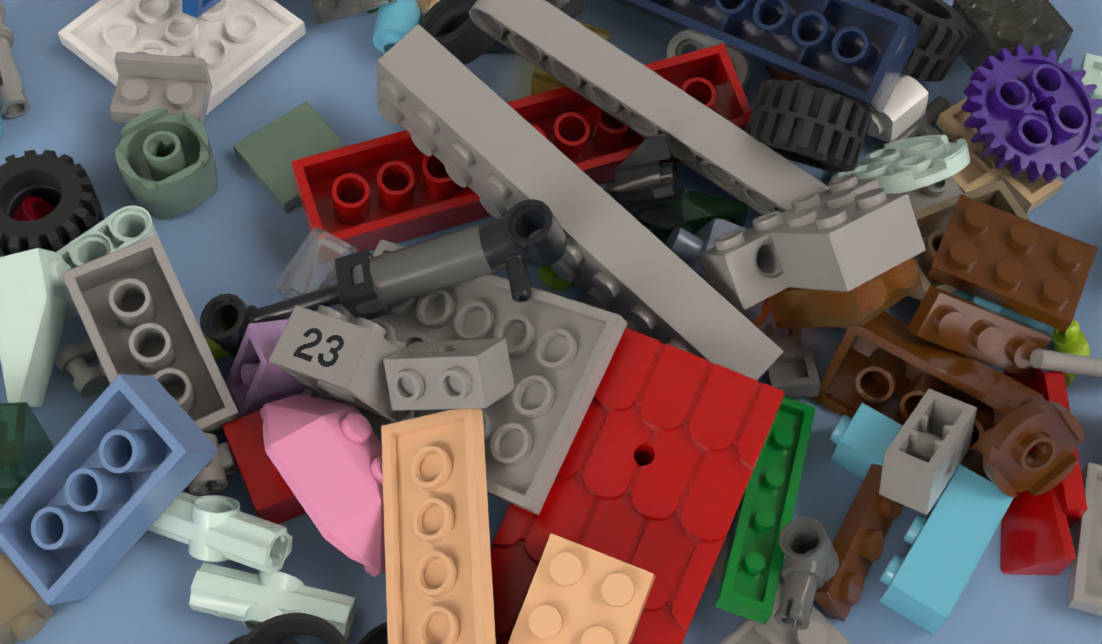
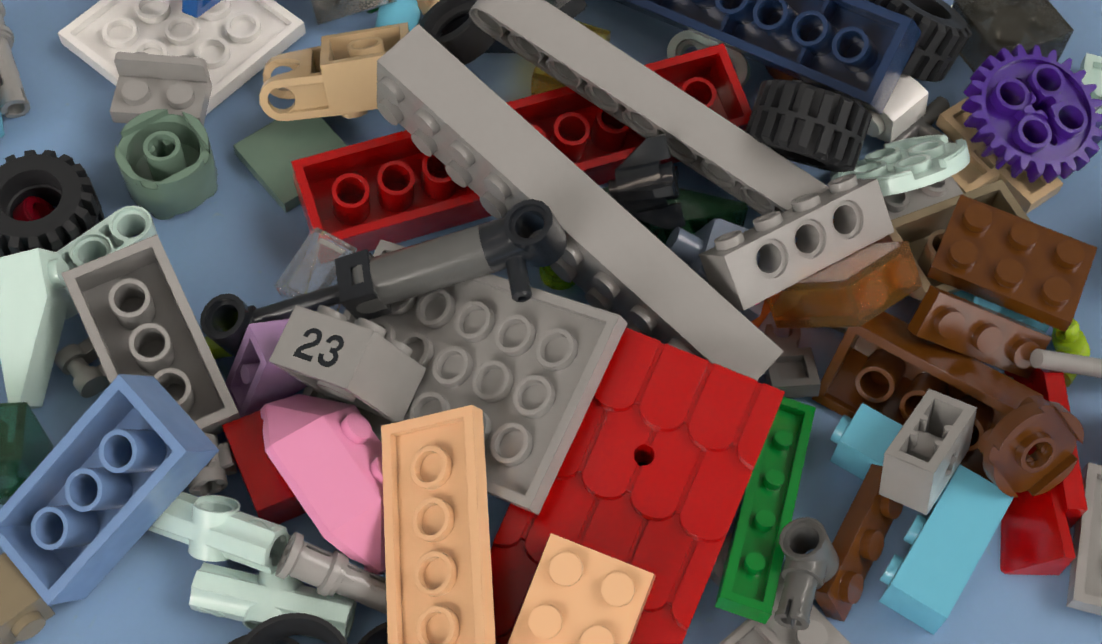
light grey brick [383,338,514,410] -> none
light grey brick [770,188,926,292] -> none
none -> tan brick [259,22,409,121]
none -> light grey pin [275,532,387,615]

